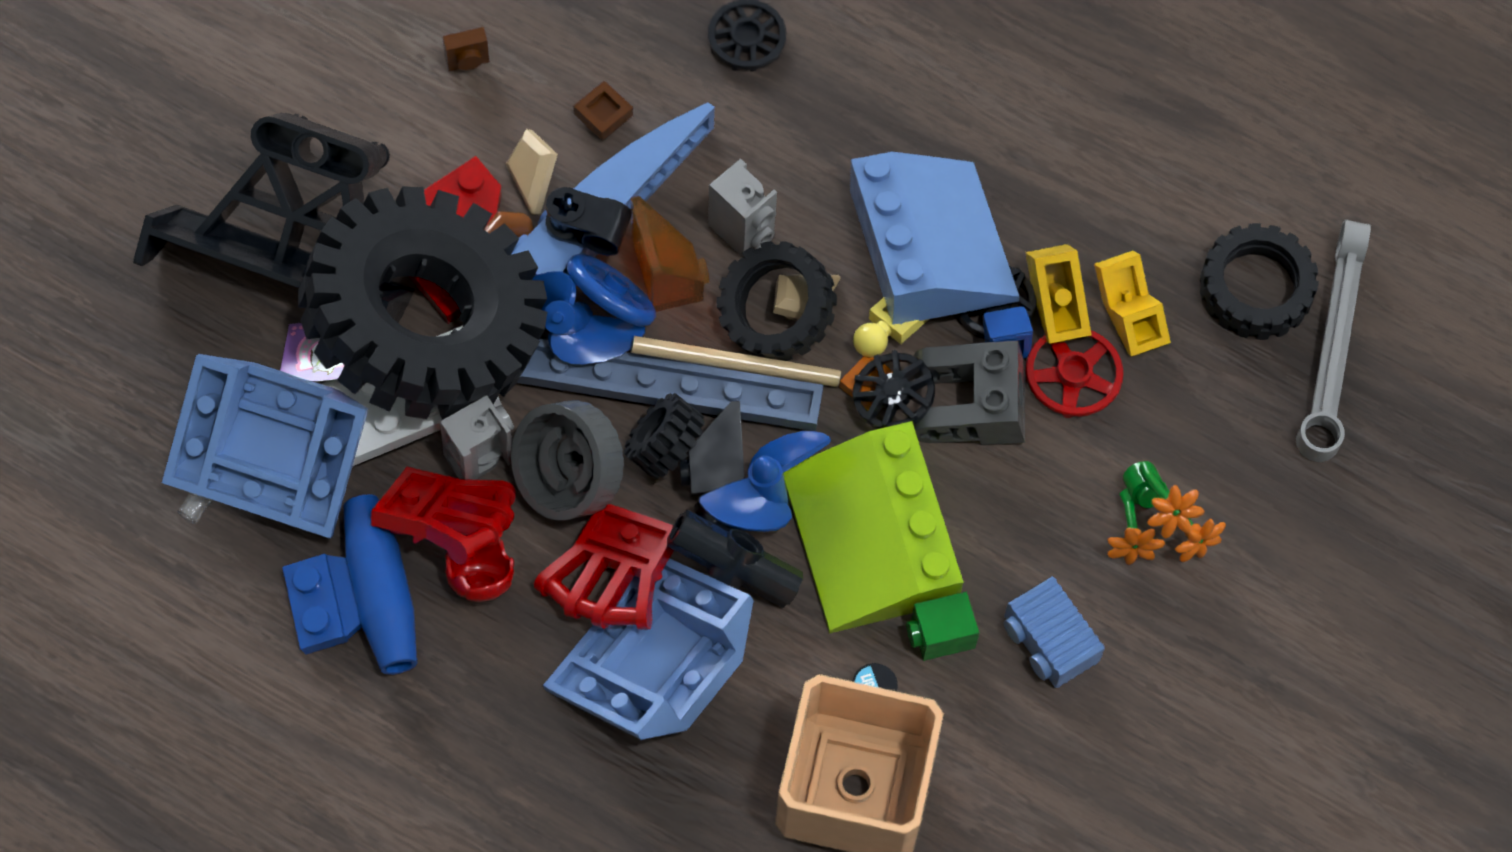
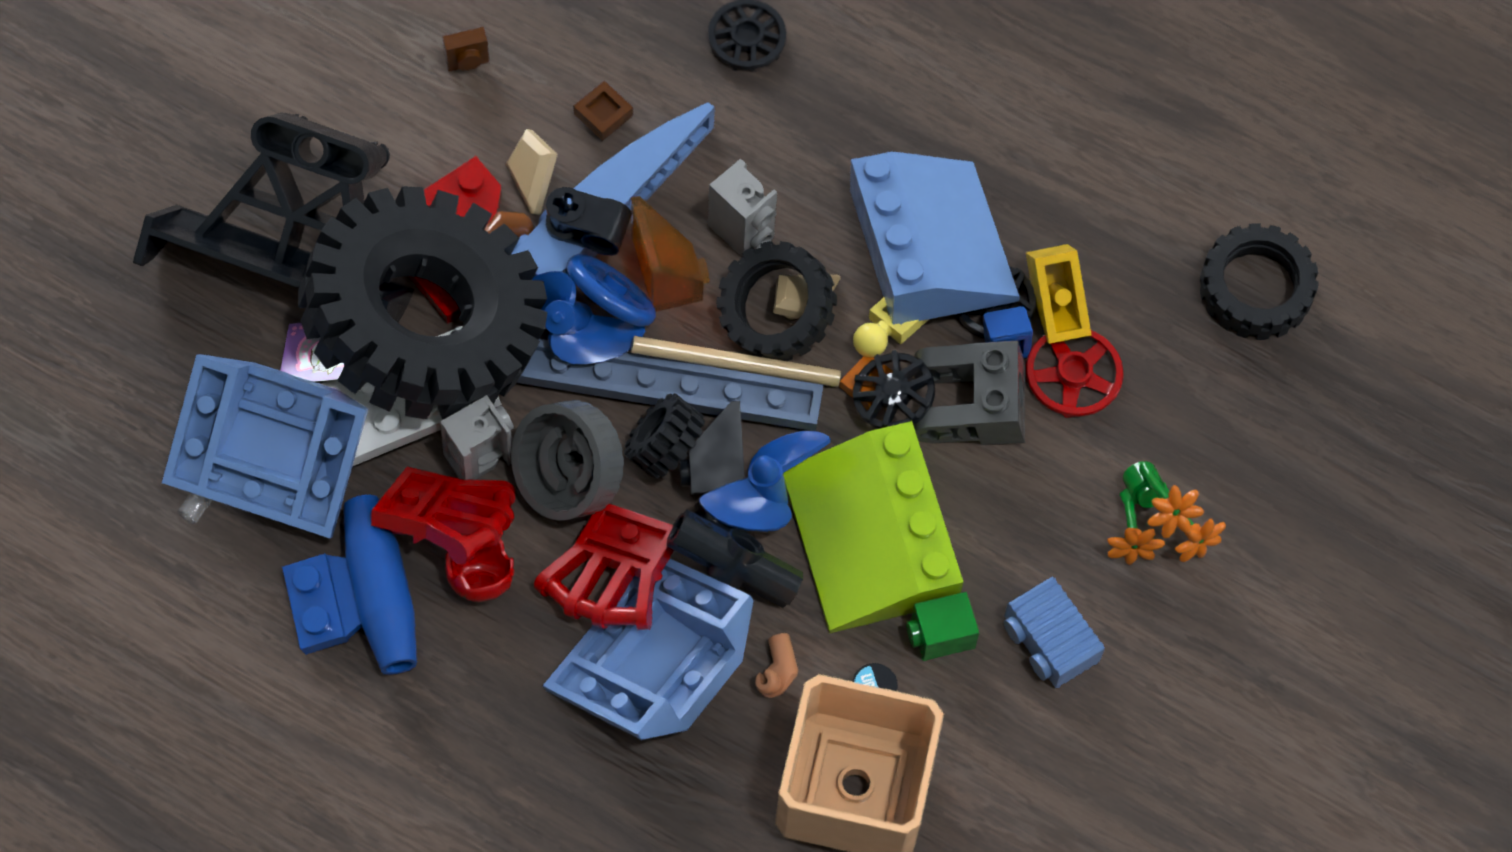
yellow slope [1094,250,1171,357] -> none
light grey piece [1296,220,1371,462] -> none
none -> nougat arm [755,633,798,698]

